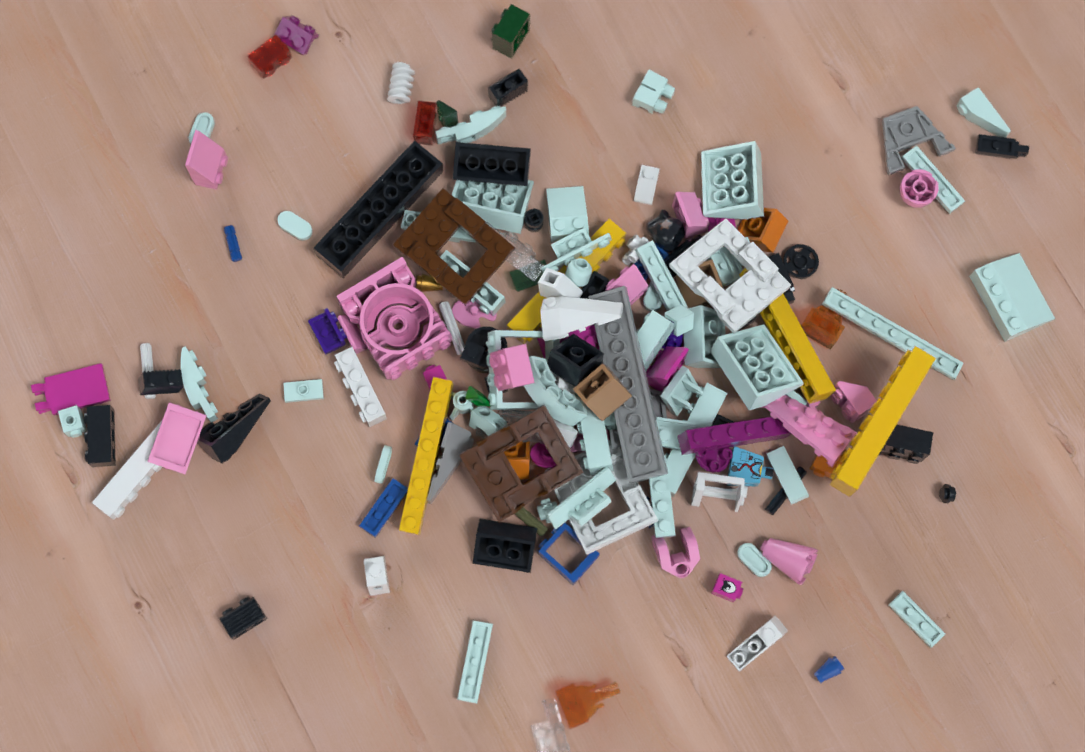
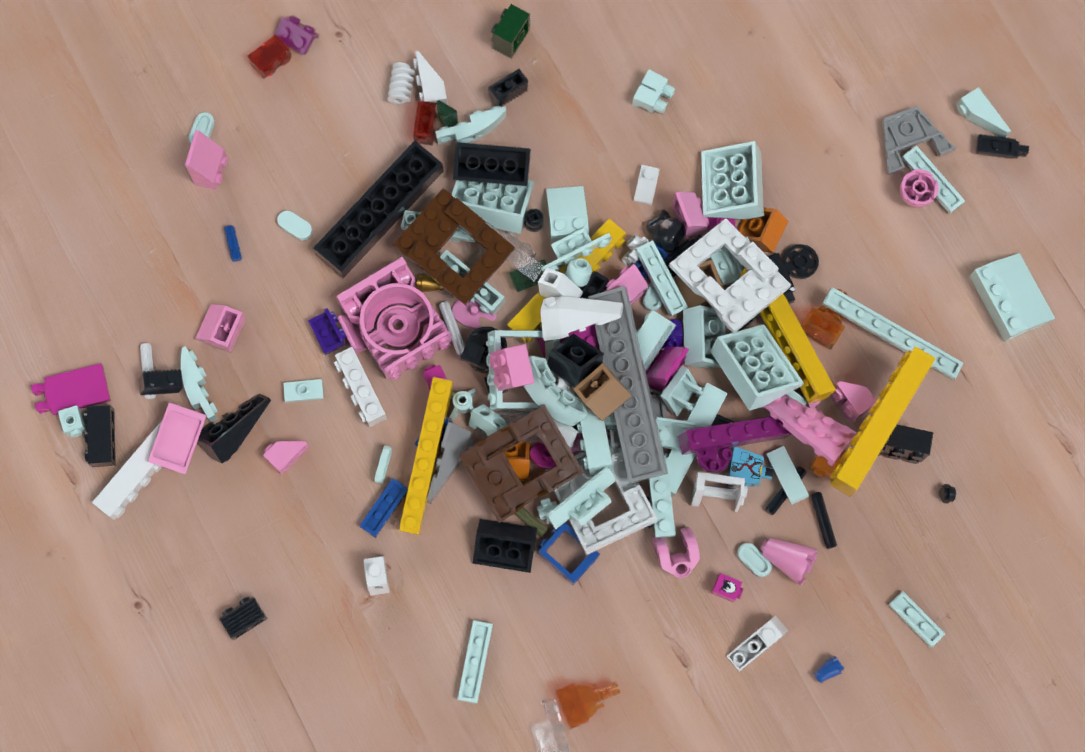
green slope [465,386,491,407] -> none
light aqua panel [664,305,694,337] -> none
none -> bright pink slope [195,304,246,353]
none -> bright pink slope [263,441,309,475]
none -> white slope [413,51,447,109]
none -> black axle [811,492,837,549]

